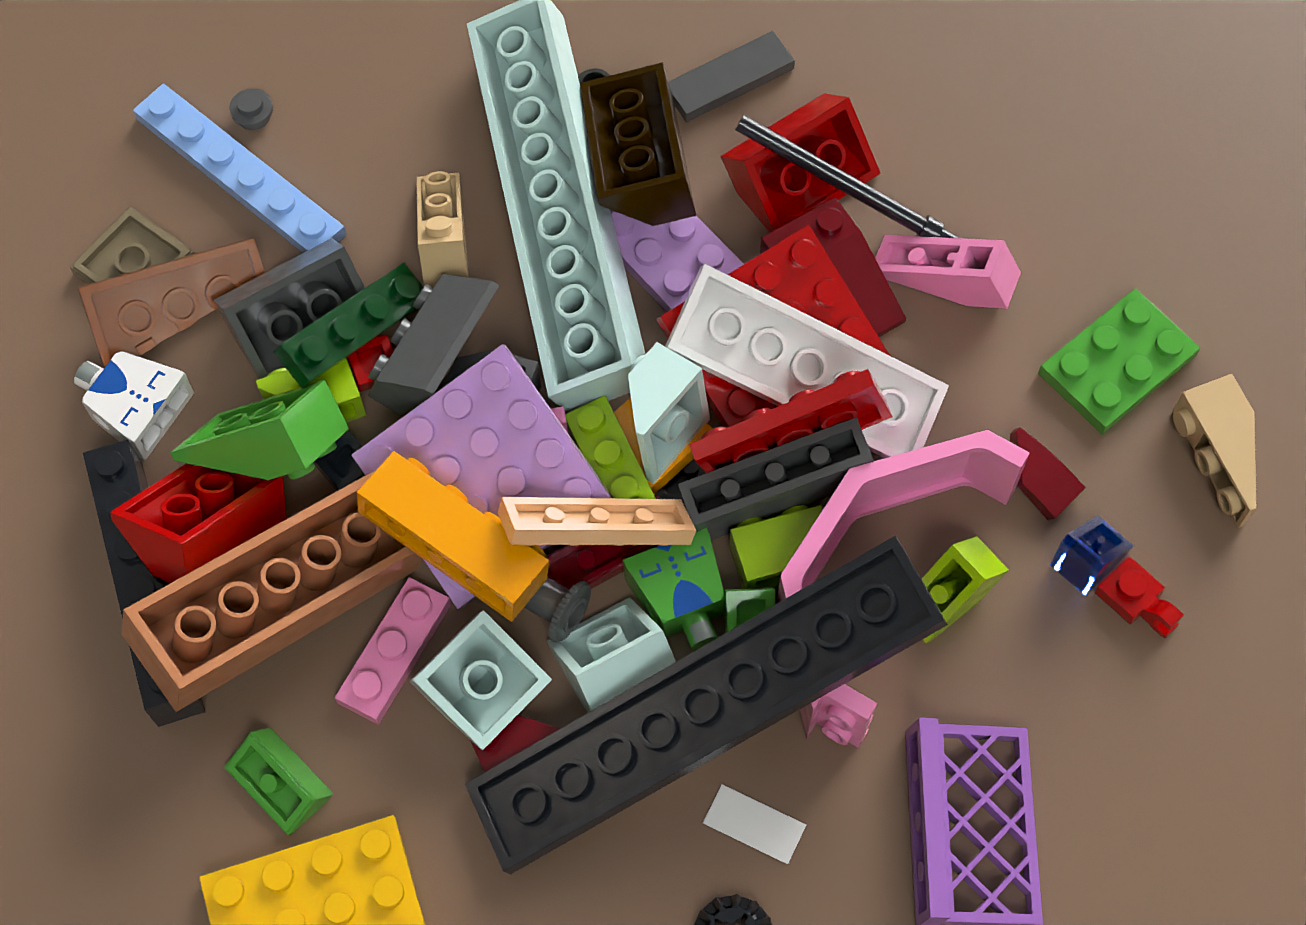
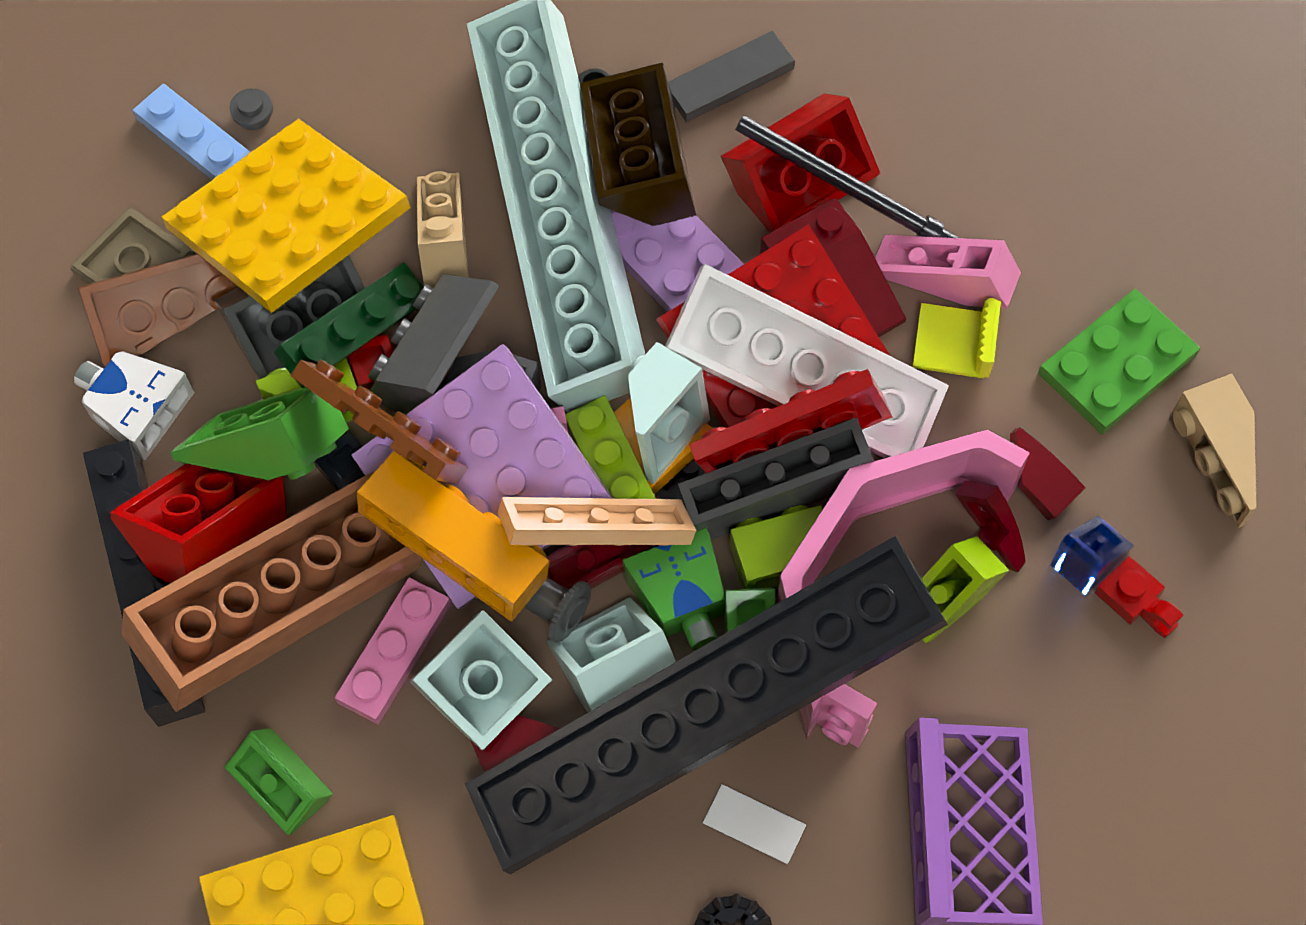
none -> yellow plate [161,118,411,313]
none -> dark orange wing [290,359,468,483]
none -> neon yellow piece [913,298,1001,379]
none -> dark red slope [955,480,1026,572]

